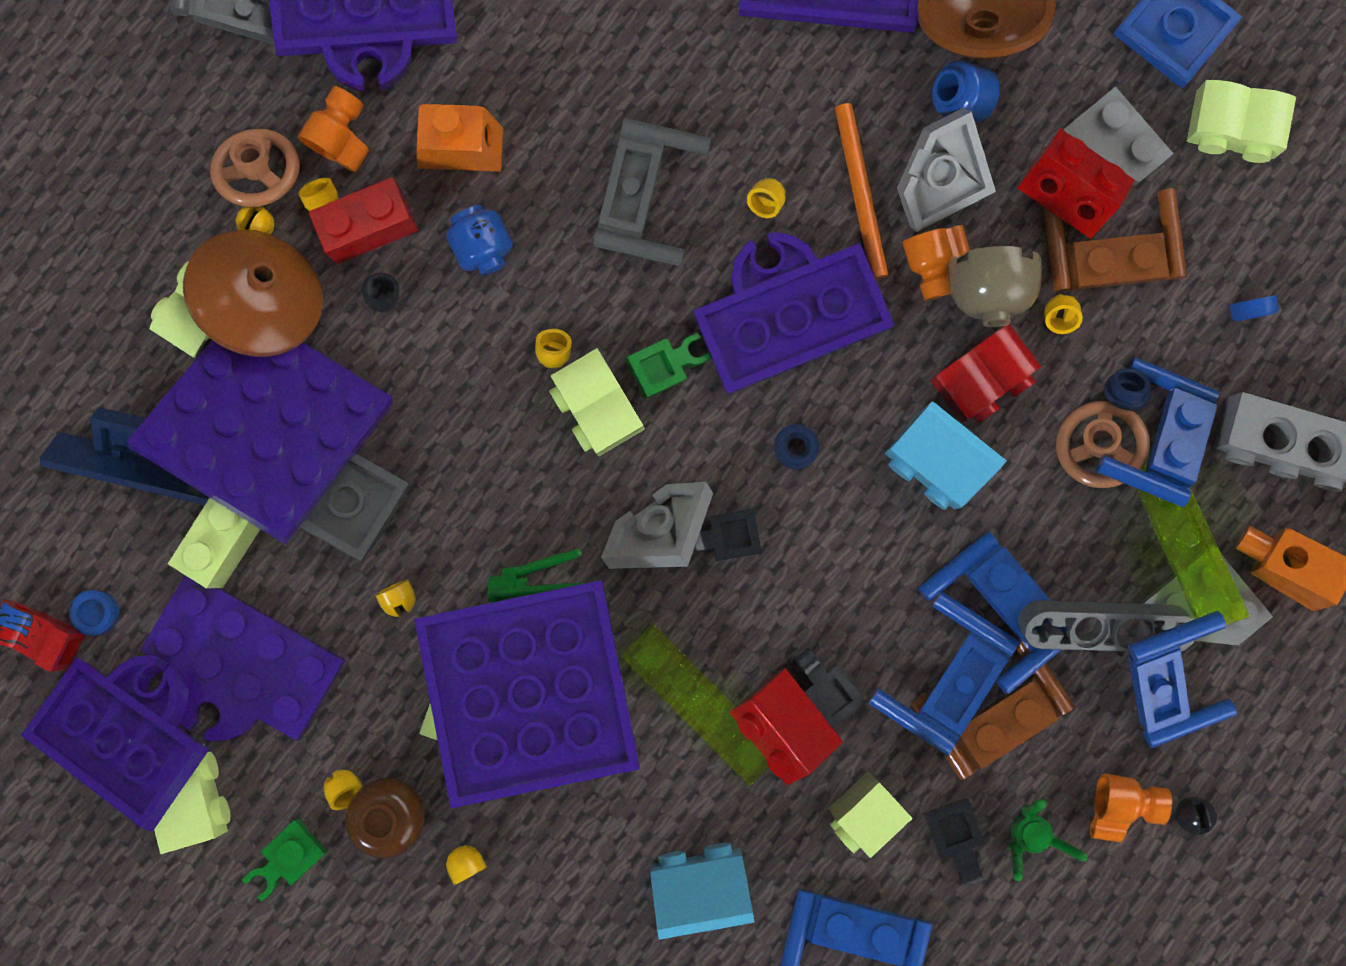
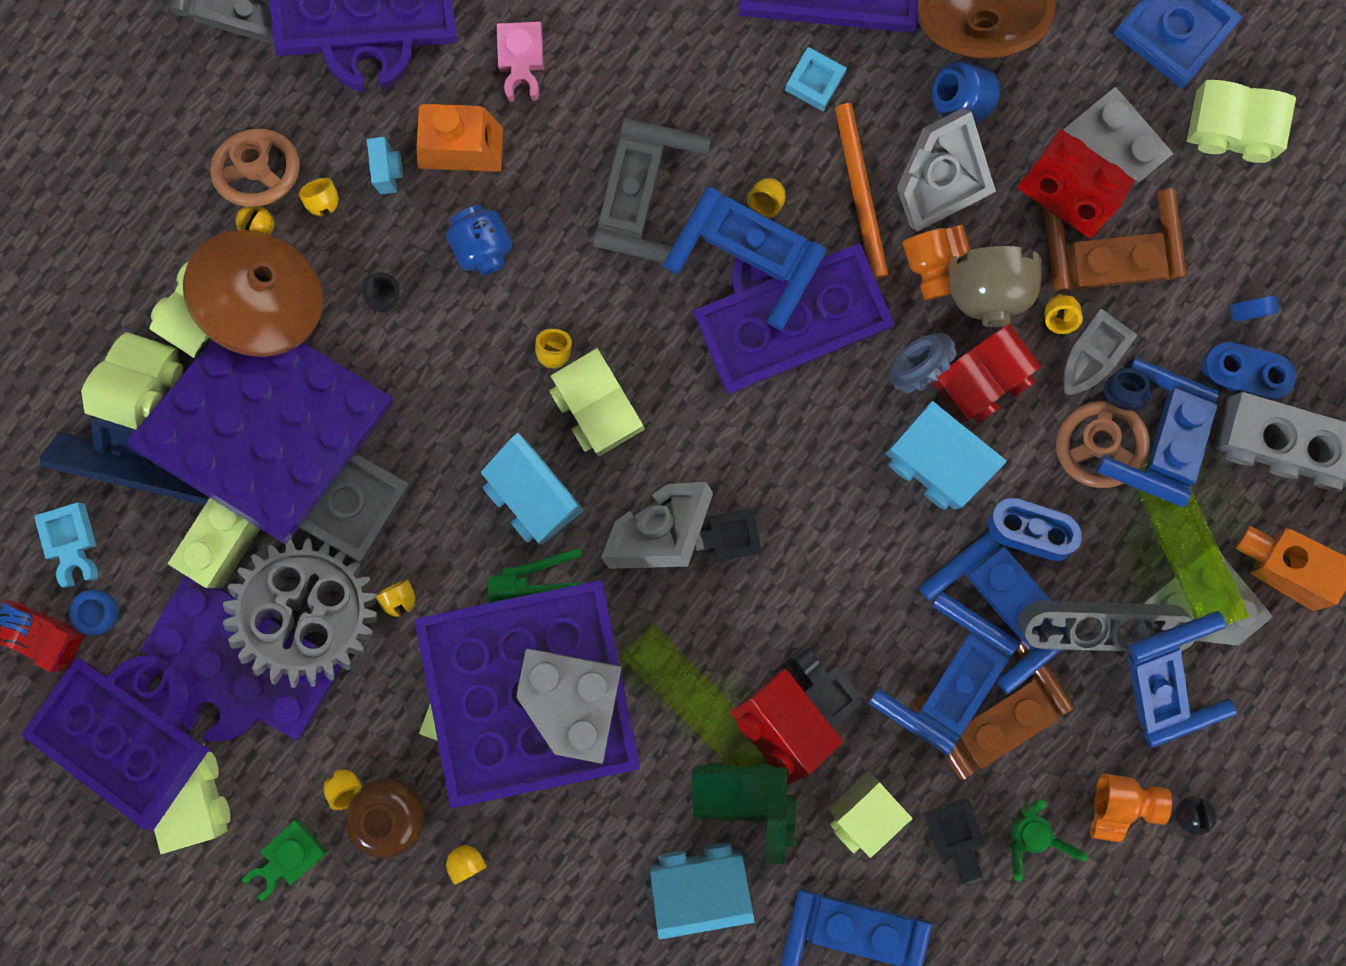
orange piece [297,86,369,174] -> none
red brick [308,177,419,264] -> none
green plate [625,332,711,400] -> none
dark blue plate [774,424,819,470] -> none
none -> medium azure plate [34,503,98,587]
none -> yellowish green brick [81,332,183,429]
none -> light grey gear [223,539,377,688]
none -> medium azure plate [367,137,403,194]
none -> medium azure slope [481,433,584,545]
none -> bright pink plate [497,22,544,102]
none -> light grey plate [516,648,622,764]
none -> blue plate [662,187,827,330]
none -> dark green bracket [692,762,796,864]
none -> medium azure plate [785,47,847,112]
none -> sand blue gear [890,333,957,394]
none -> blue plate [988,498,1082,561]
none -> flat silver plate [1063,309,1138,395]
none -> blue plate [1201,342,1296,400]

